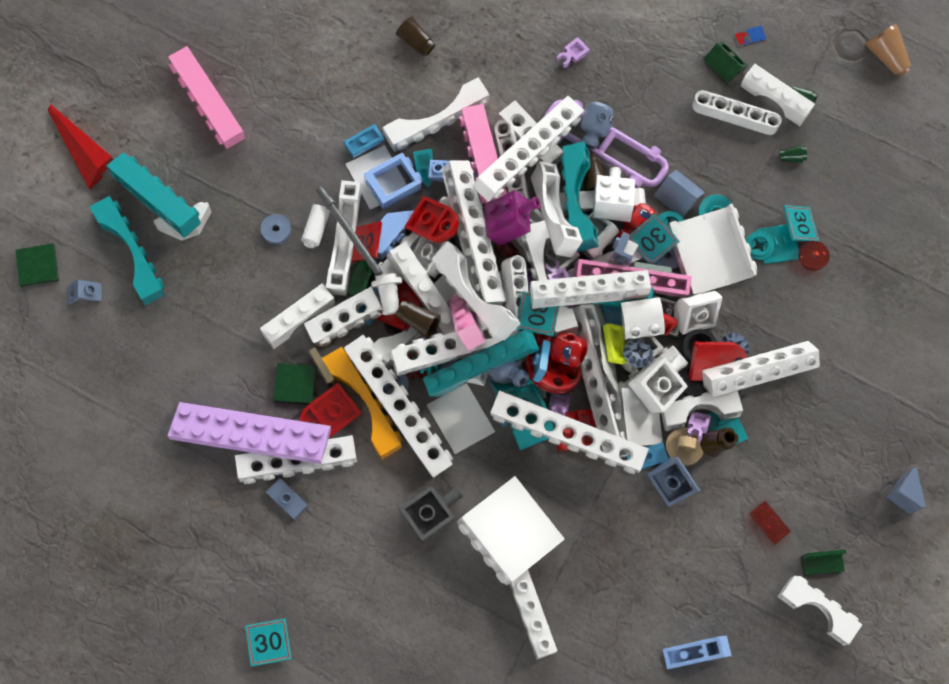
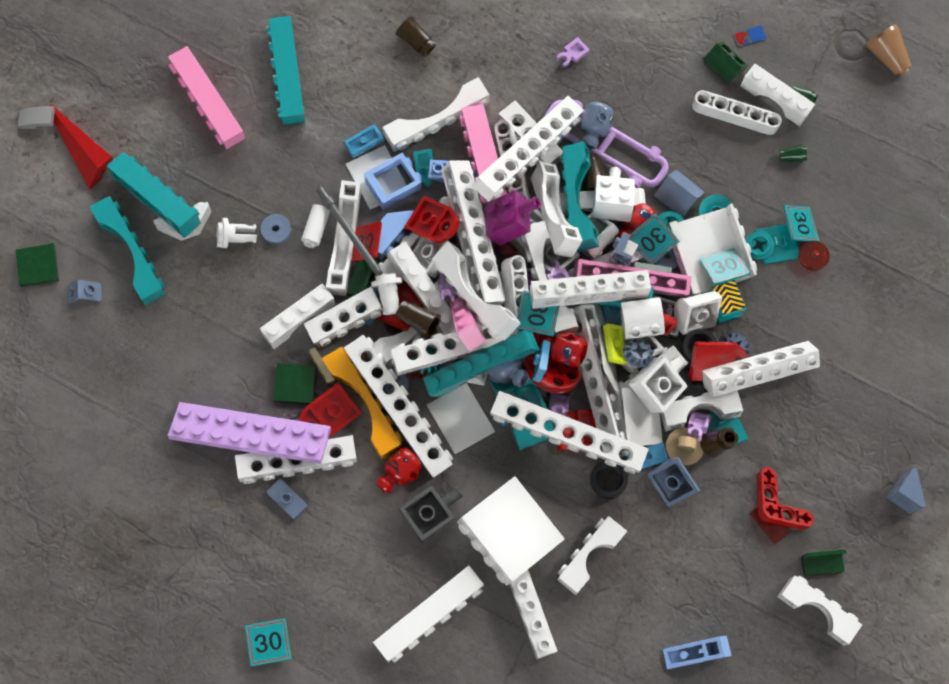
none -> light grey slope [18,106,55,129]
none -> white piece [216,218,257,248]
none -> teal brick [266,16,305,125]
none -> white brick [373,566,484,663]
none -> red piece [376,447,422,494]
none -> lavender plate [438,273,457,301]
none -> white arch [557,516,627,595]
none -> black tyre [590,461,628,499]
none -> piece [699,248,750,286]
none -> piece [708,280,746,323]
none -> red beam [756,467,814,530]

